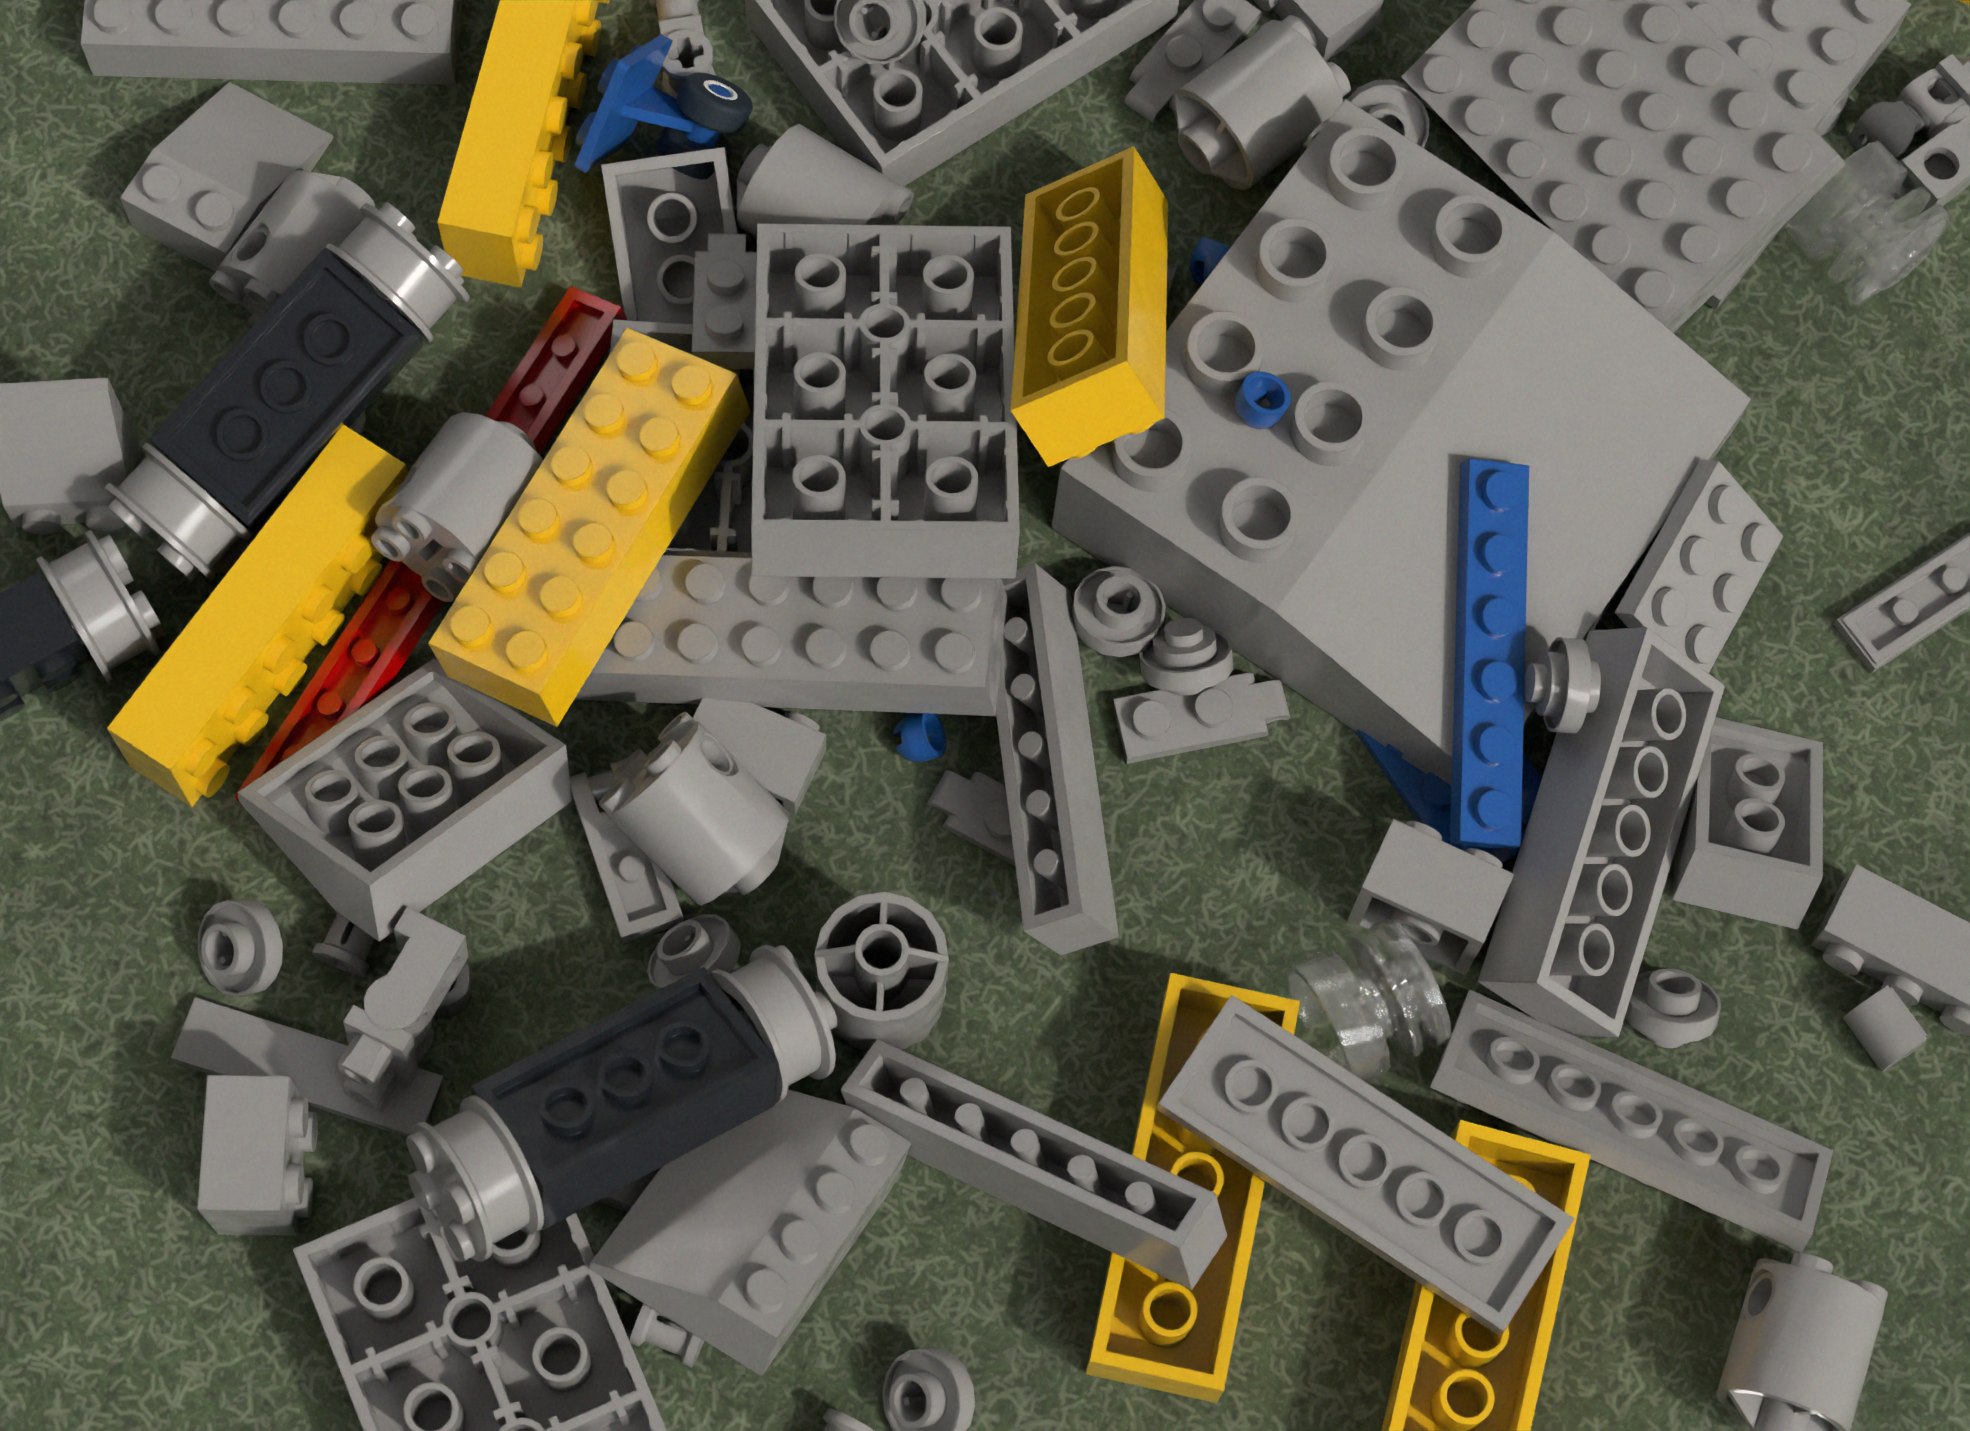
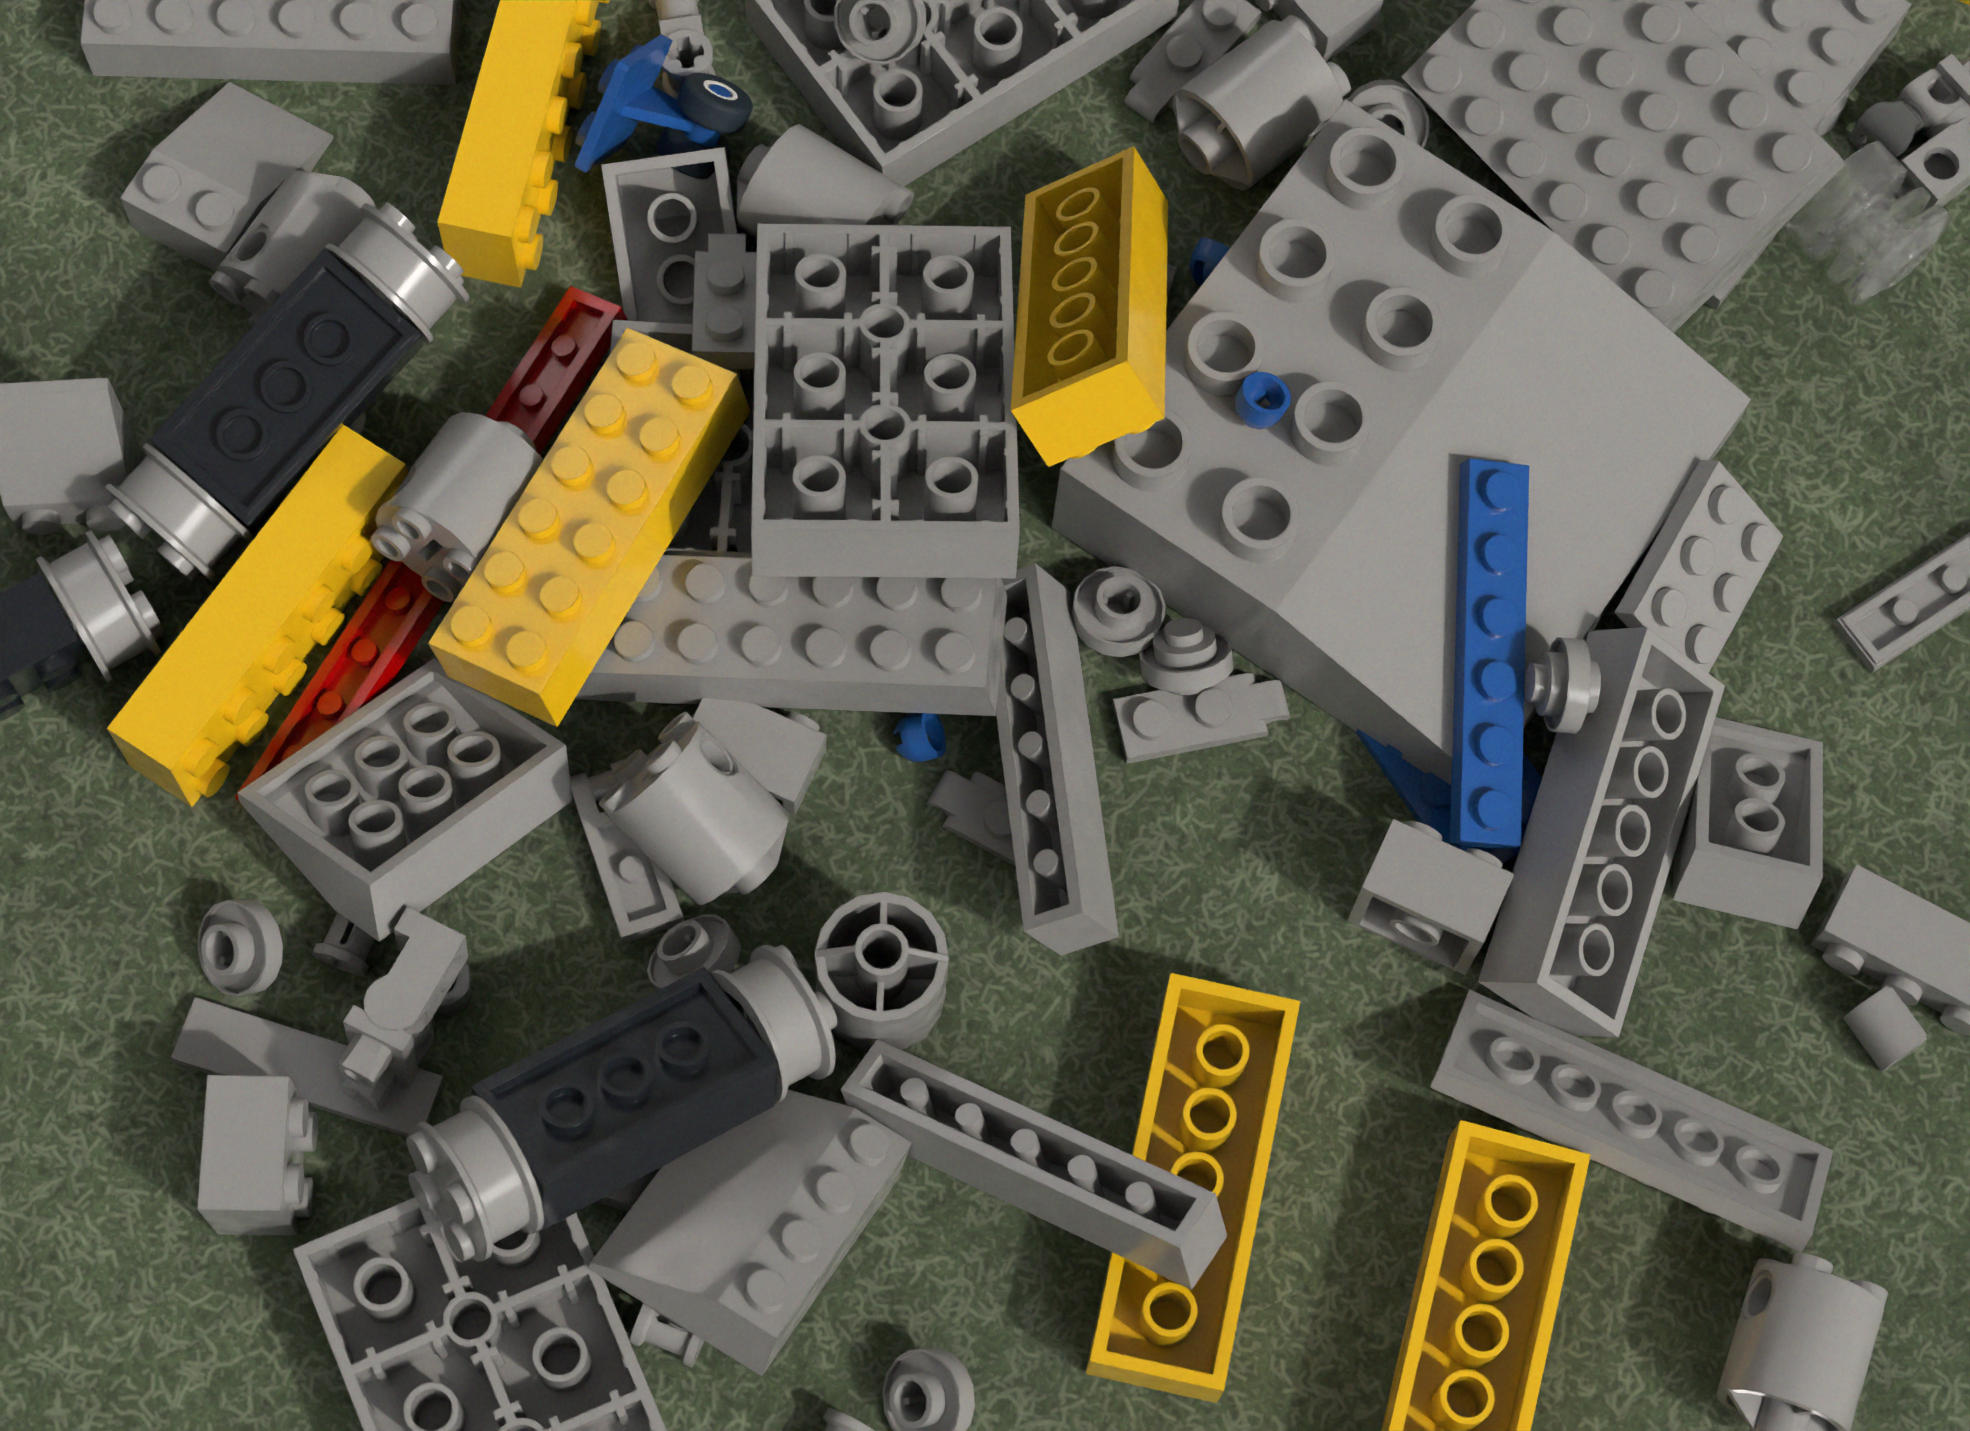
light grey plate [1157,995,1575,1336] -> none
clear wheel [1285,918,1452,1083] -> none
light grey plate [1625,969,1721,1048] -> none

